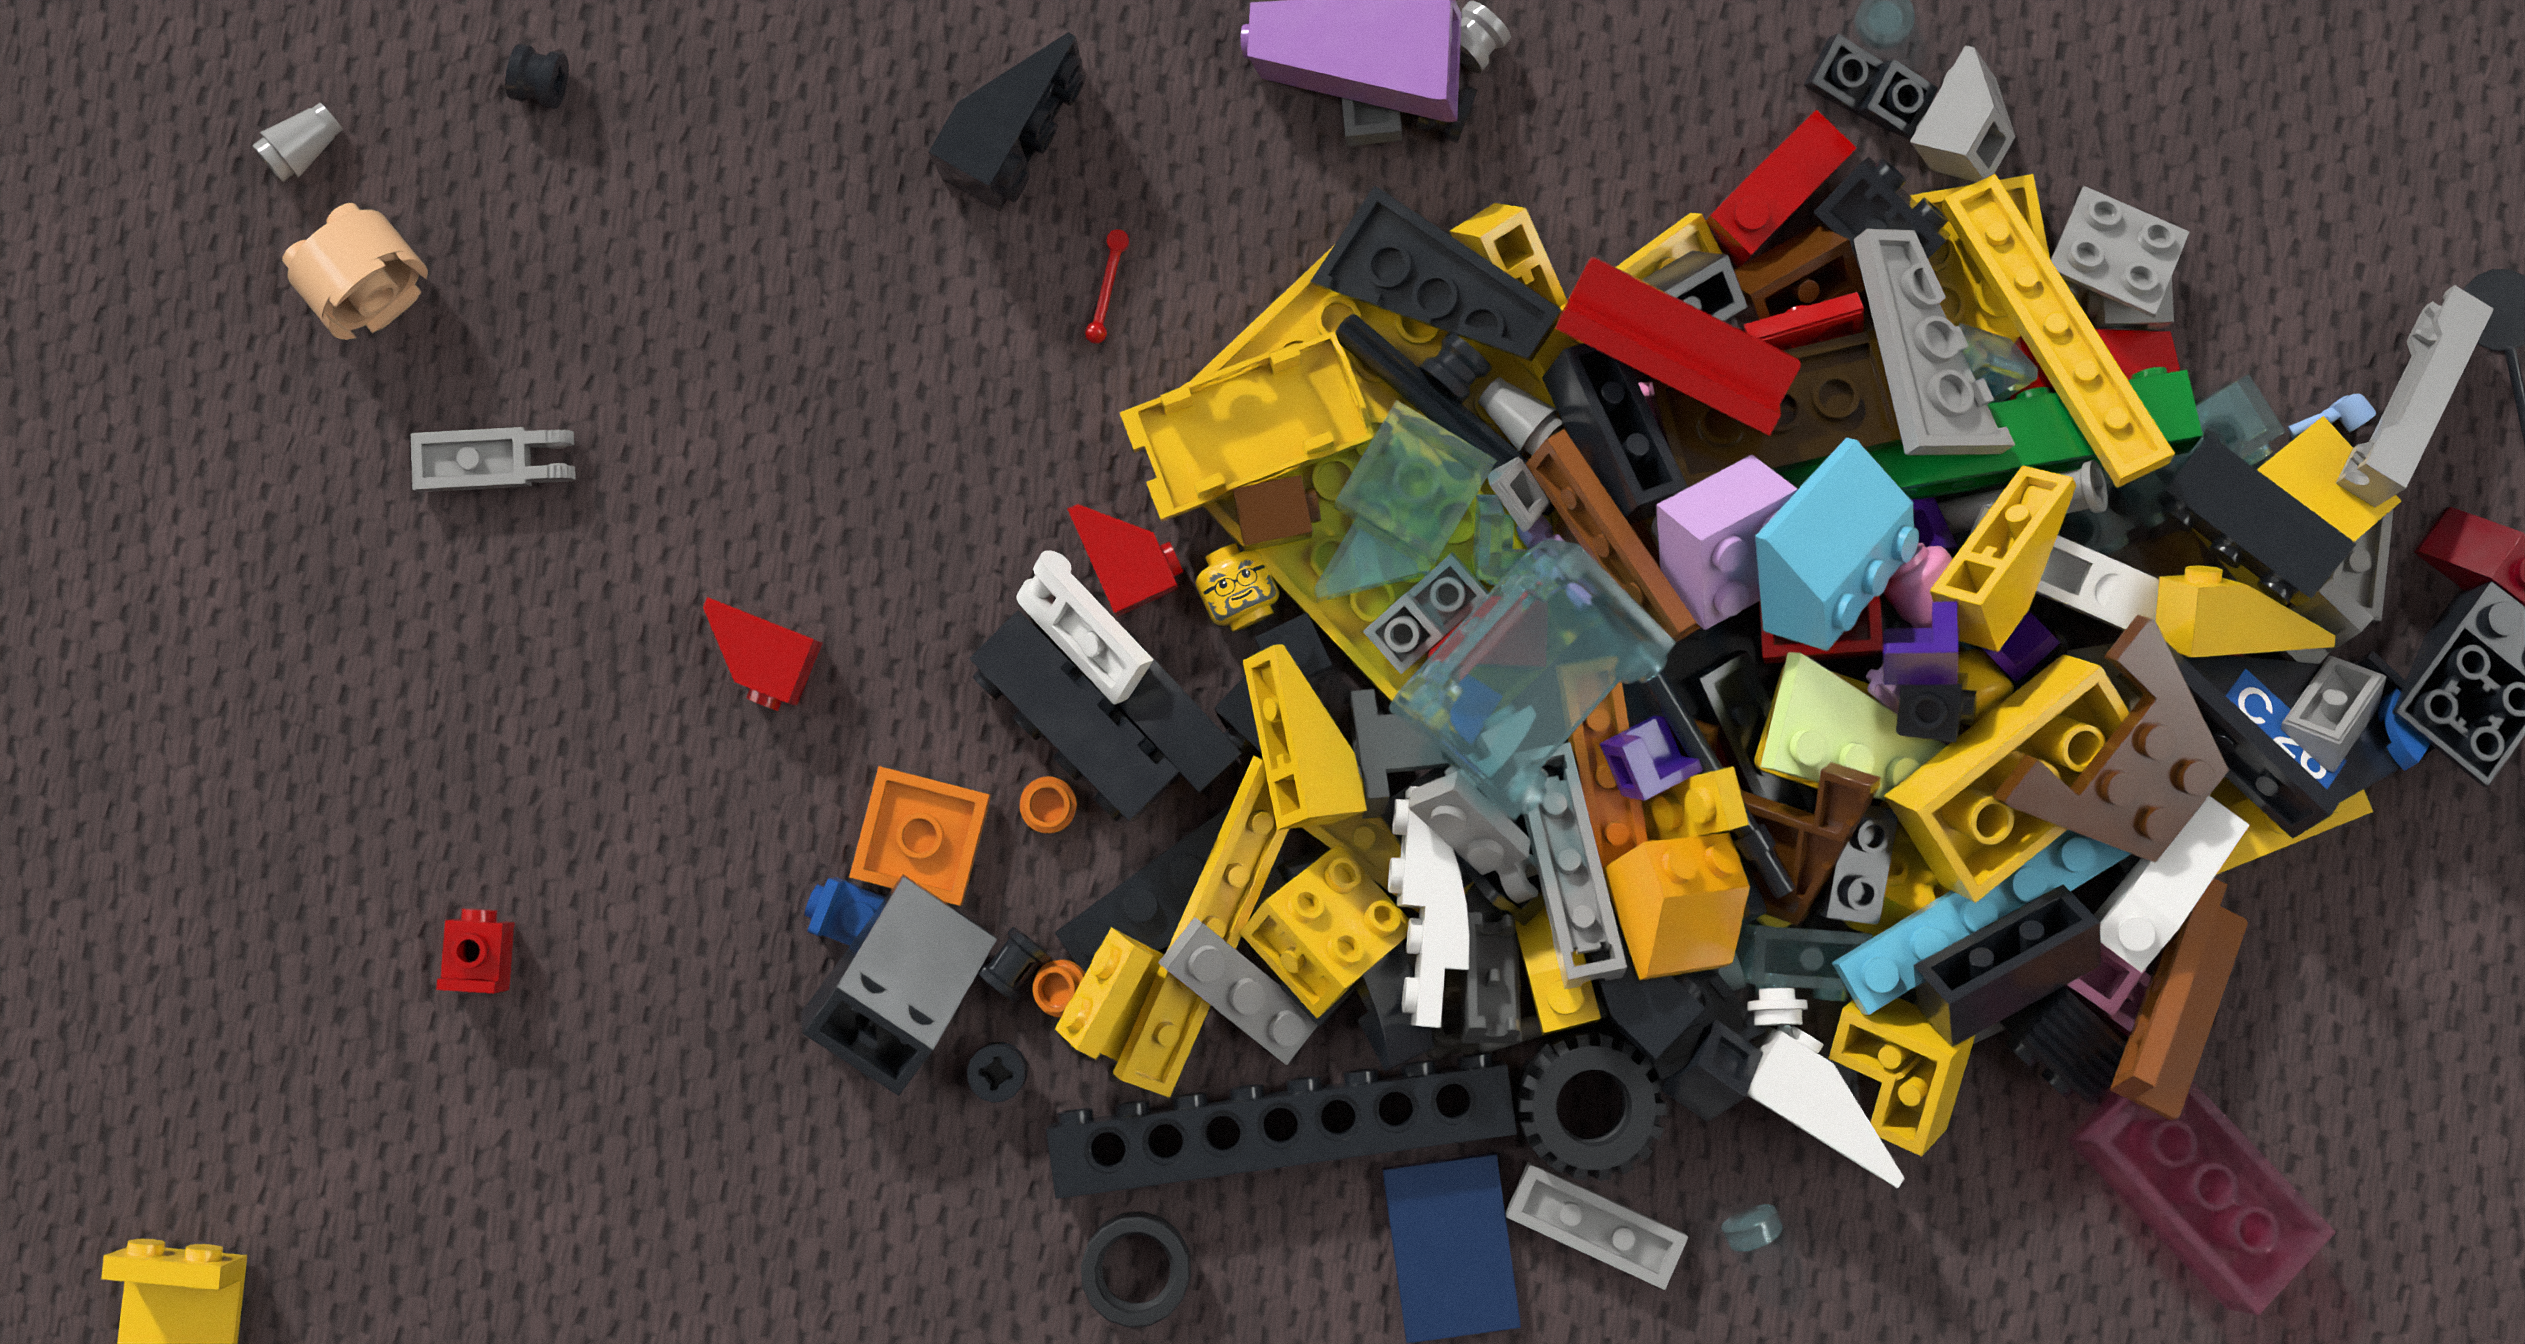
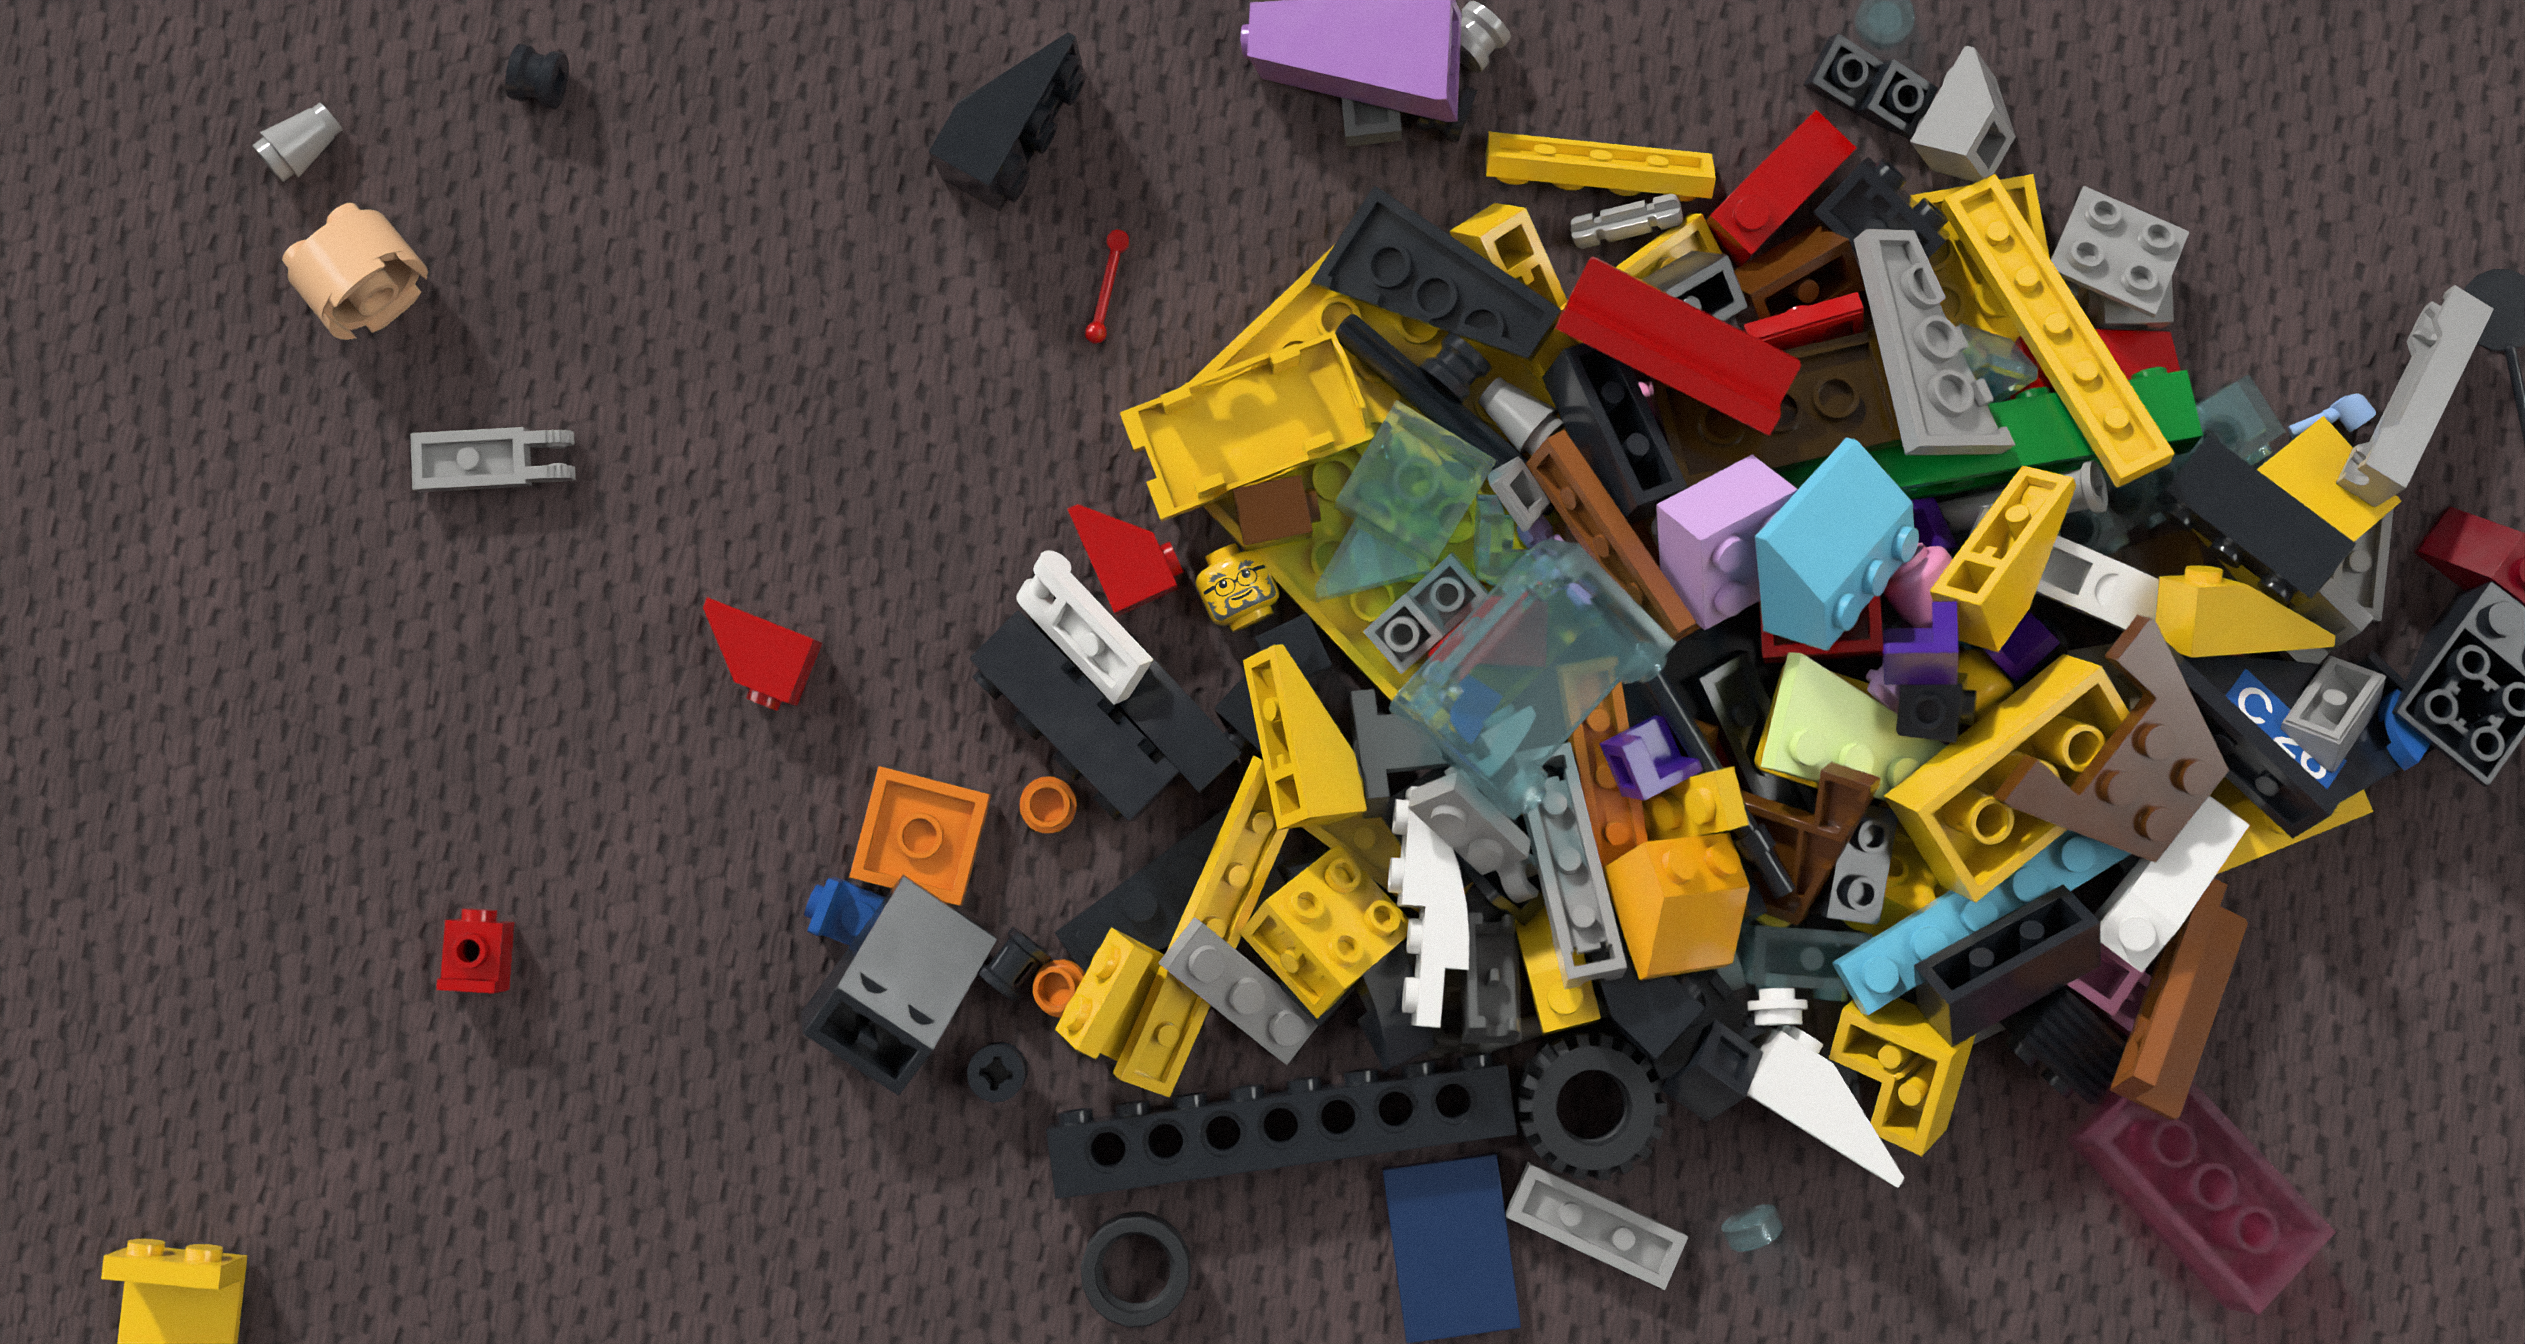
none -> yellow plate [1486,132,1716,201]
none -> light grey axle [1571,194,1683,249]

